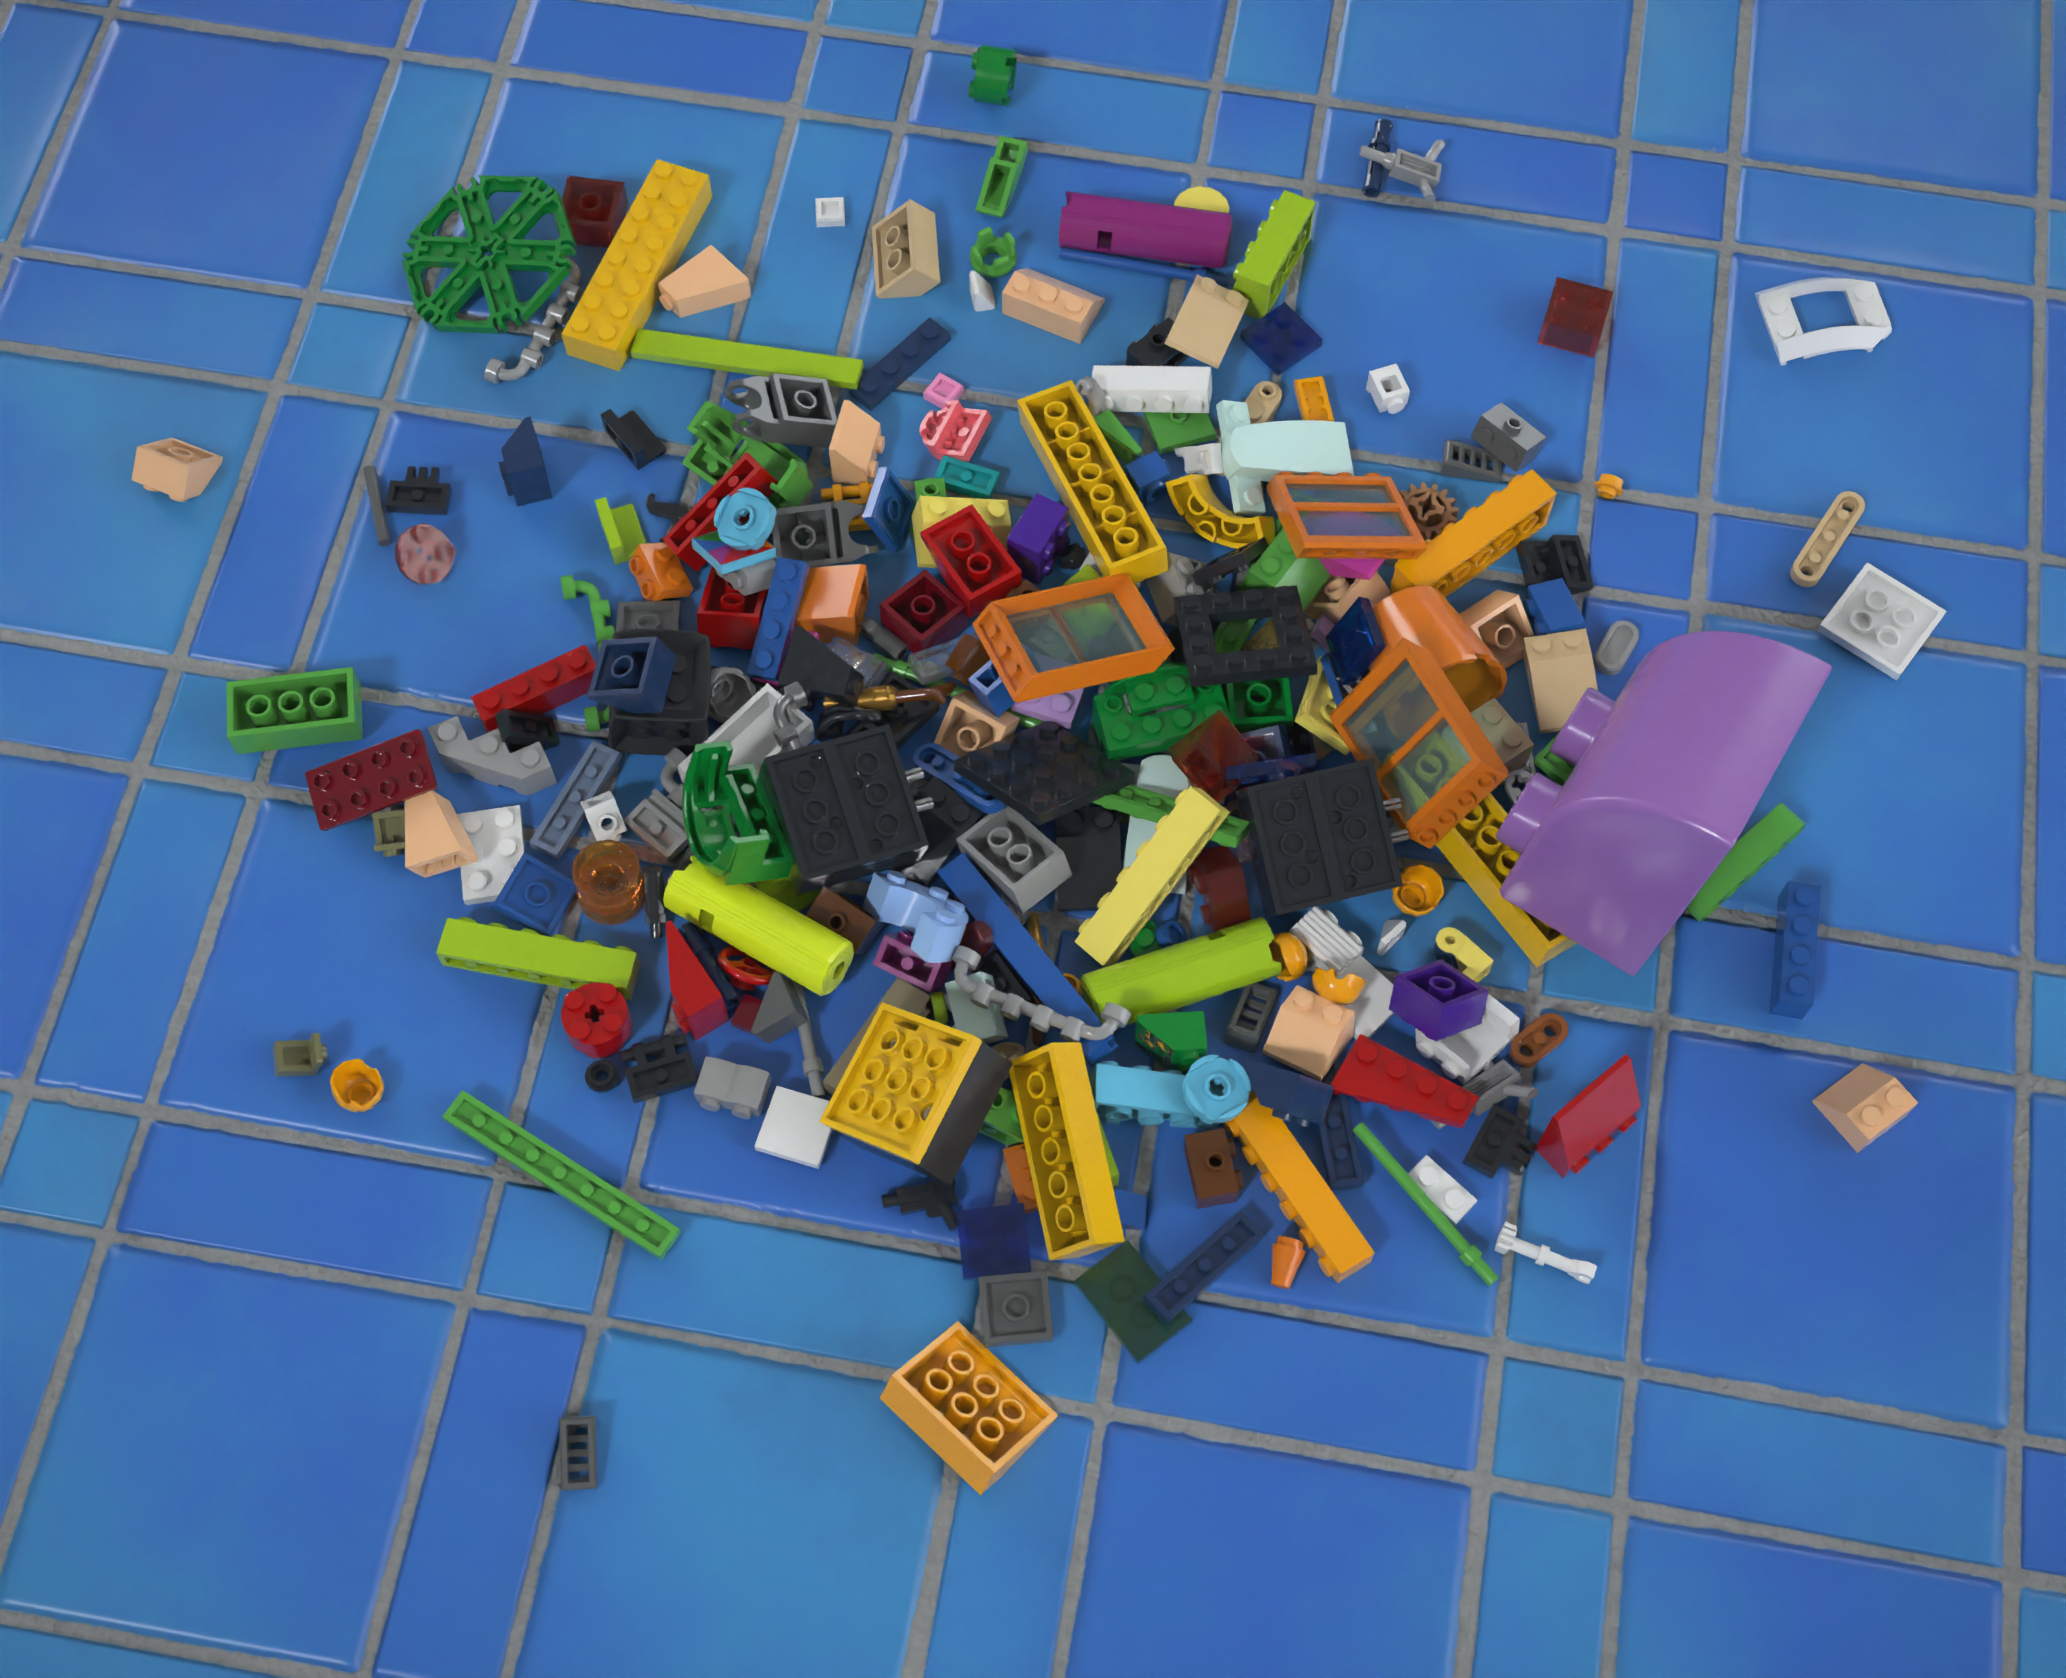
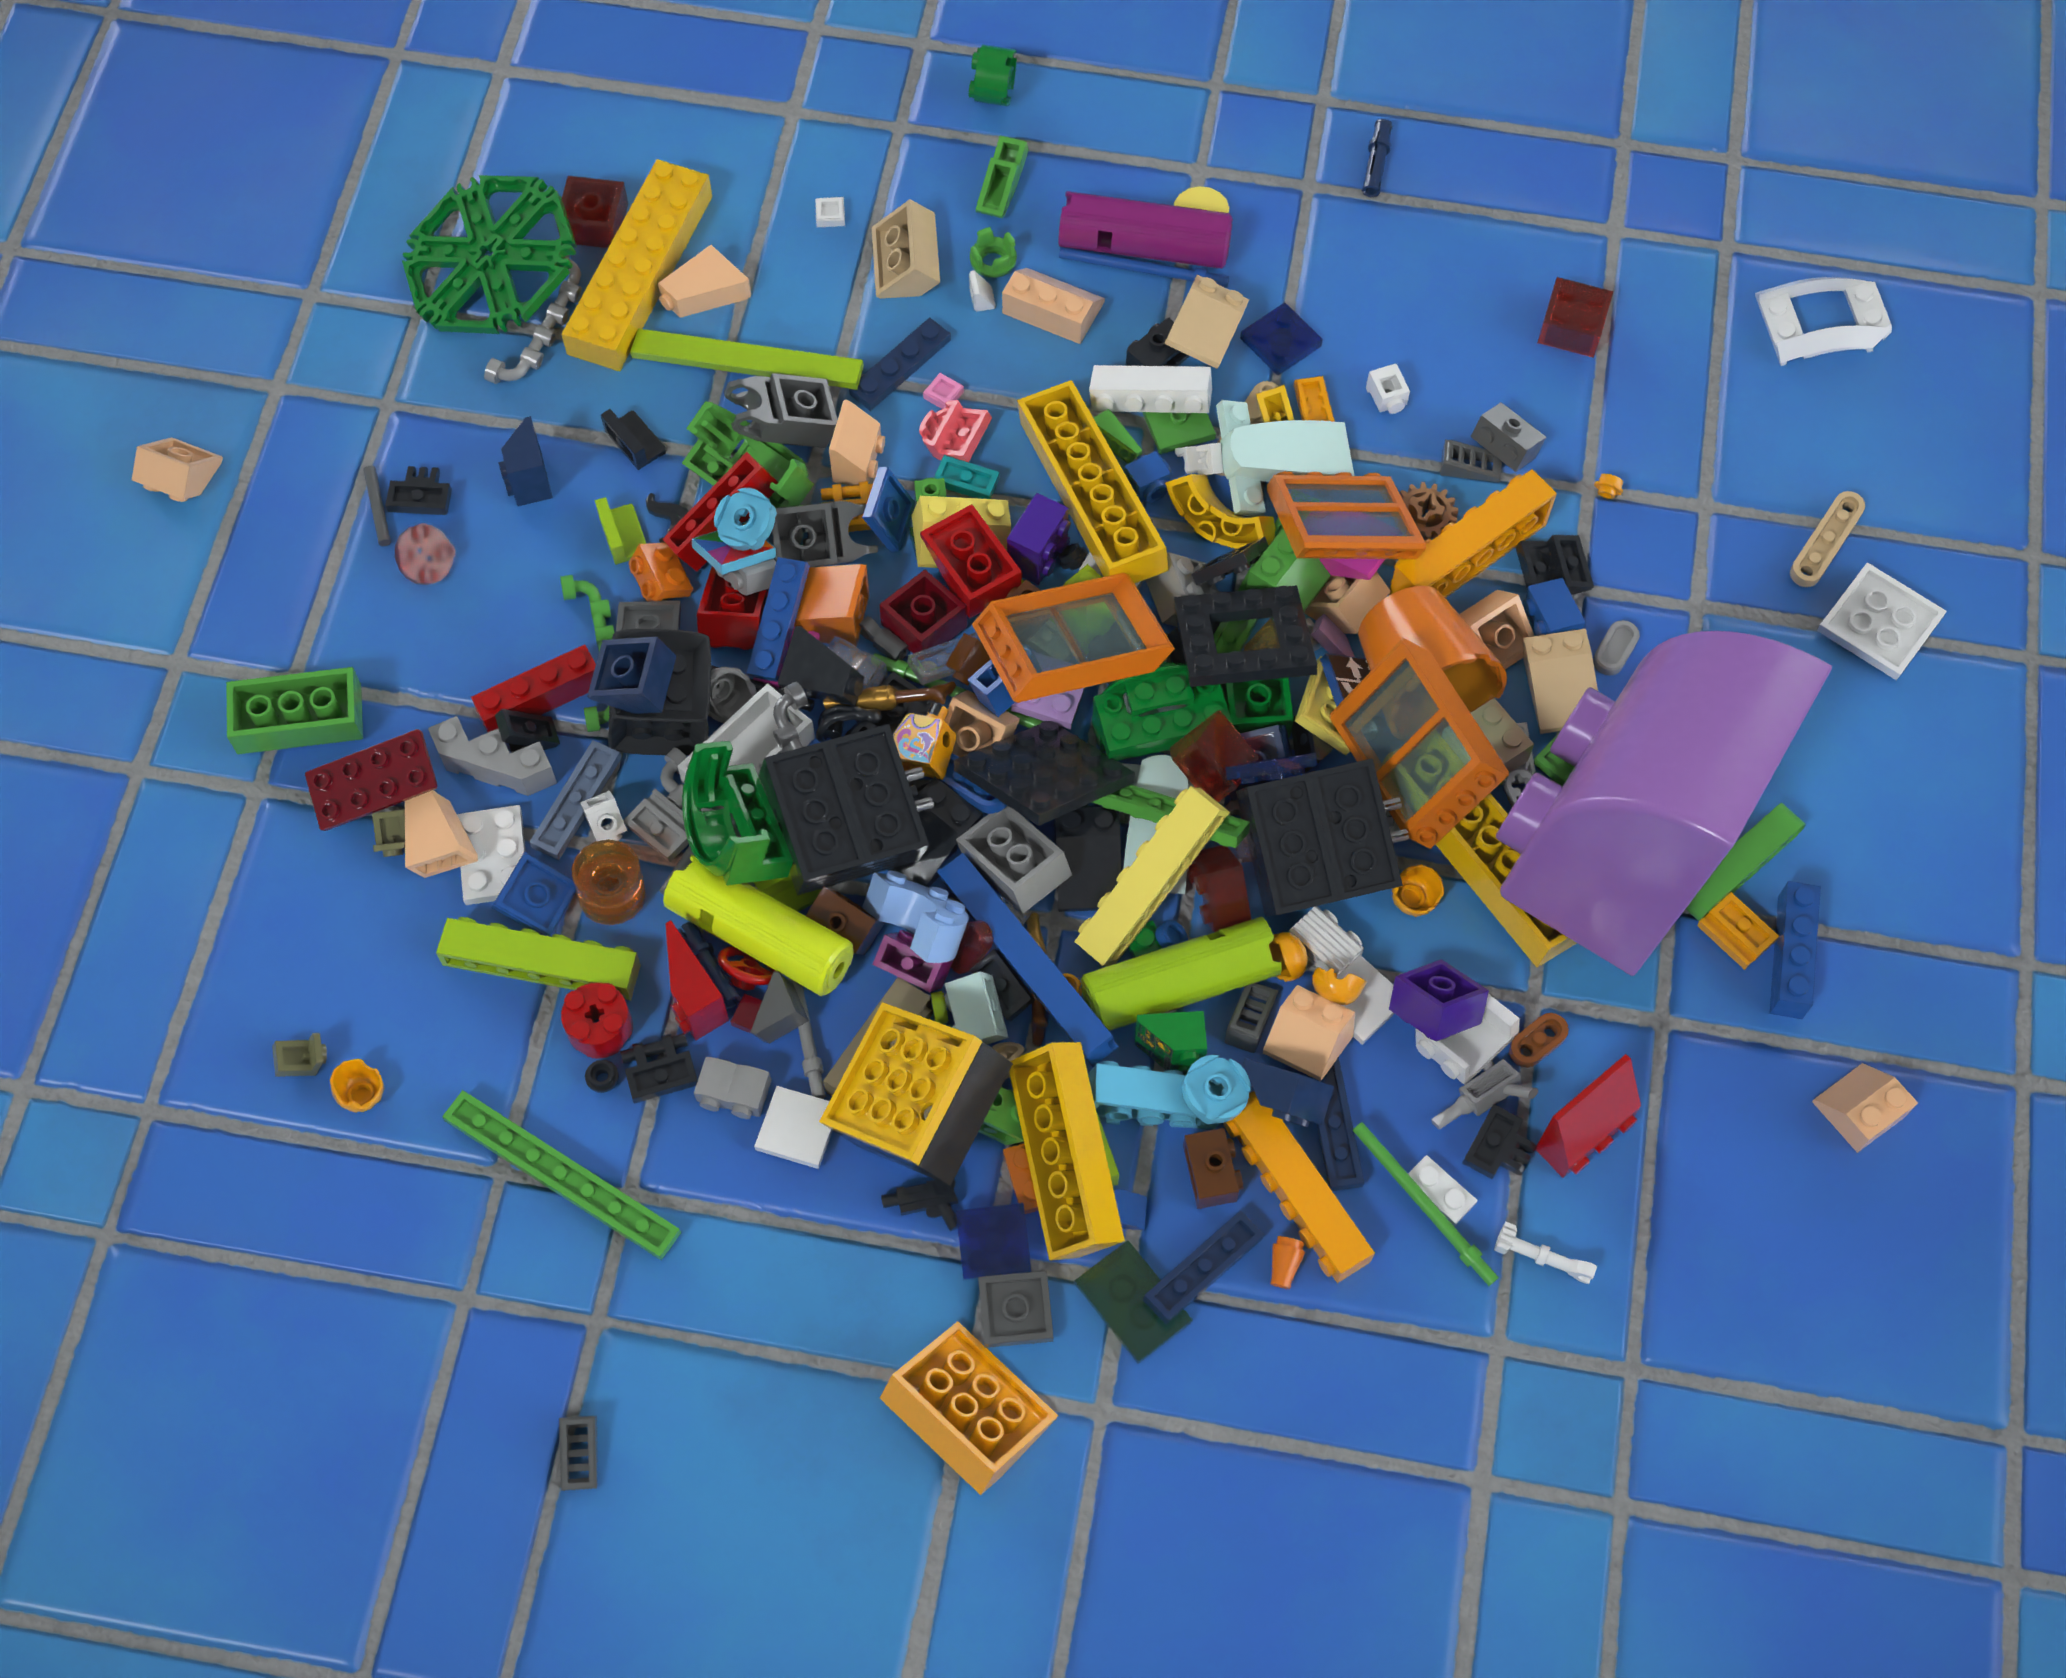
black piece [643,865,666,938] -> none
light grey bar [952,946,1131,1042] -> none
light grey arm [1076,376,1105,417] -> none
lime brick [1232,190,1316,322] -> none
clear blue plate [1326,597,1386,686] -> none
red wing [1330,1034,1479,1129] -> none
light grey piece [1359,140,1445,202] -> none
white slope [1377,920,1406,956] -> none
light yellow leg [1433,927,1494,983] -> none
none -> torso [893,703,956,780]
none -> yellow slope [1256,384,1294,422]
none -> light orange plate [1697,892,1780,970]

